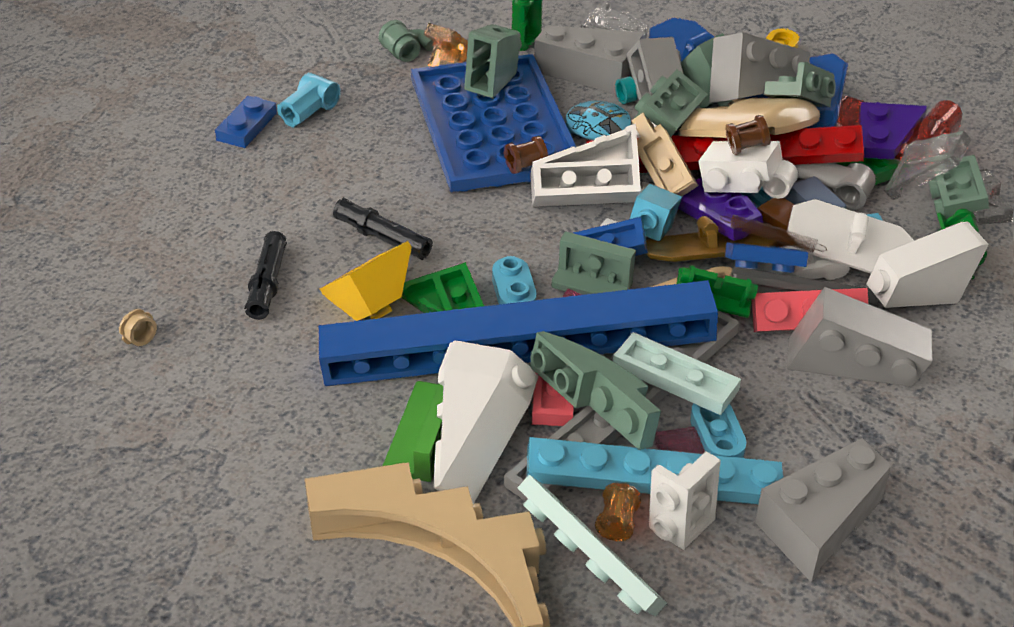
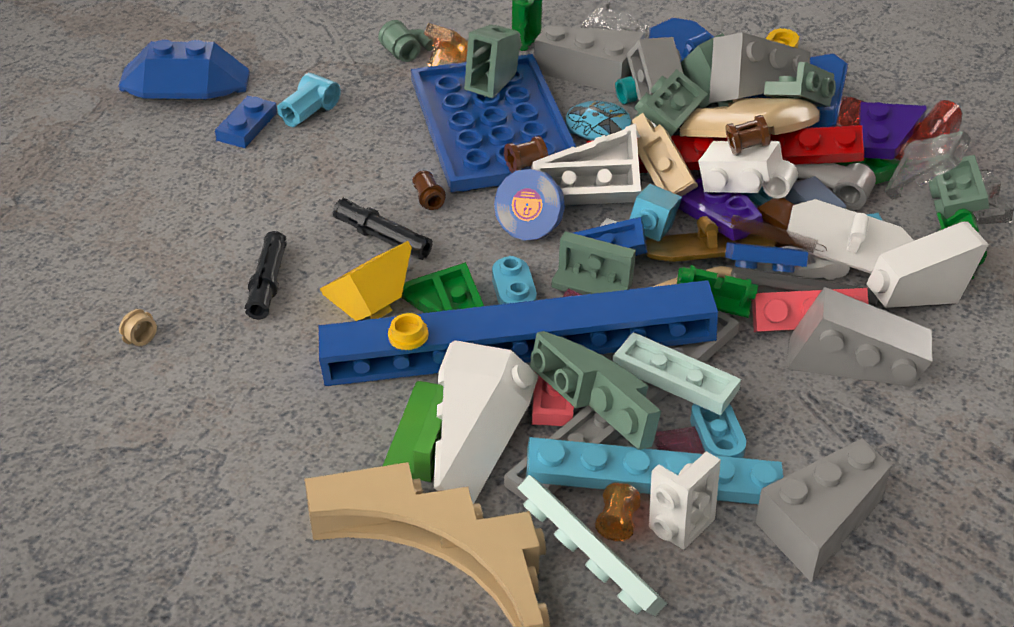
none -> blue wedge [118,40,250,99]
none -> yellow plate [388,313,429,350]
none -> reddish brown pin [412,170,446,210]
none -> tile [494,169,565,240]

